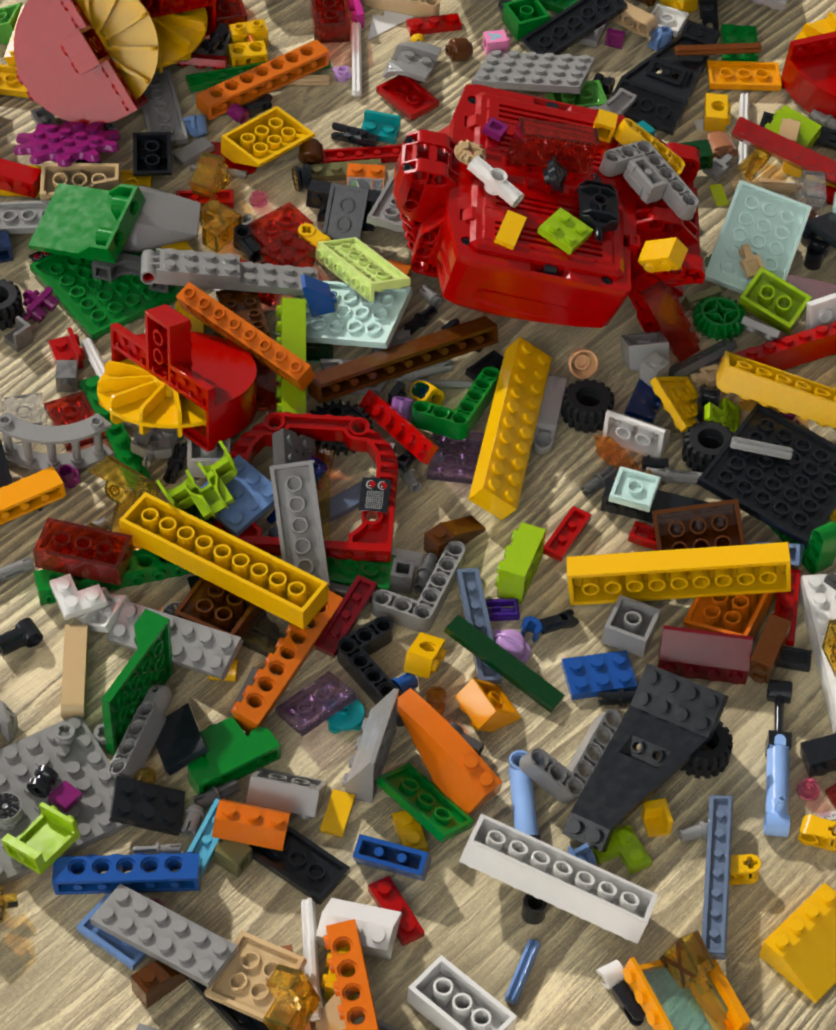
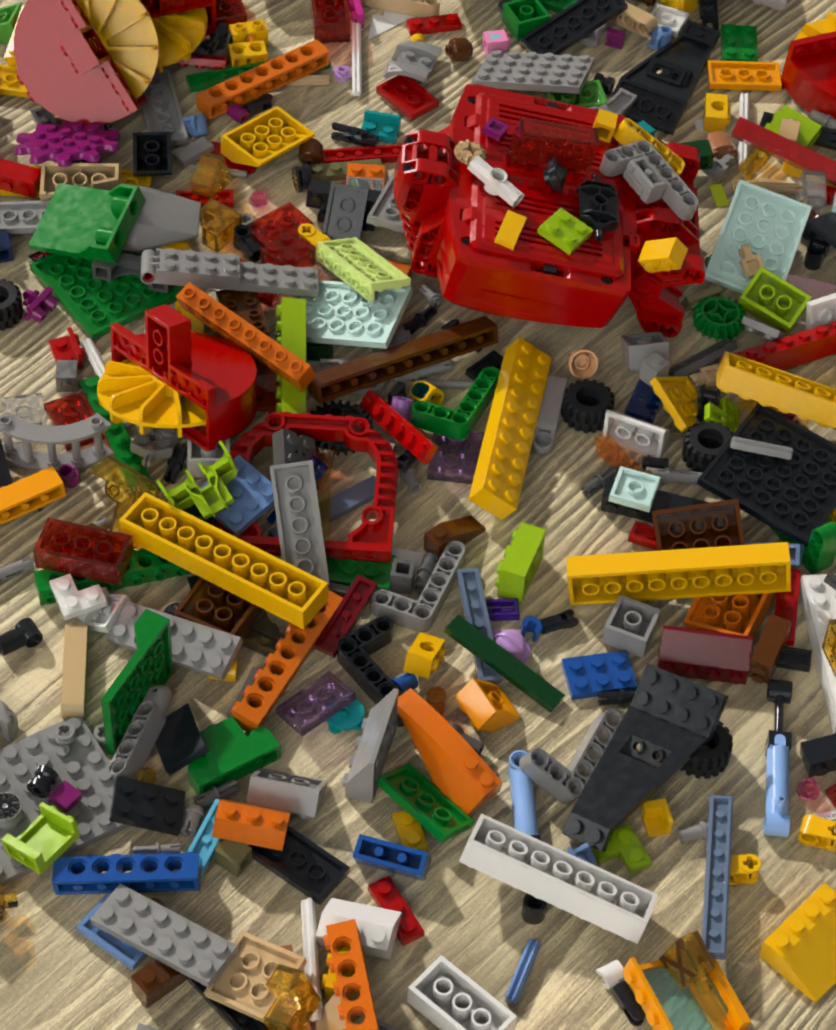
flat silver panel [4,316,33,352] -> none
blue slope [300,274,337,317] -> none
yellow tile [320,789,356,837] -> none
black sticker [358,477,391,513] -> none
red plate [543,506,592,562] -> none
clear red brick [640,280,700,362] -> none
dark orange axle [674,42,762,56] -> none

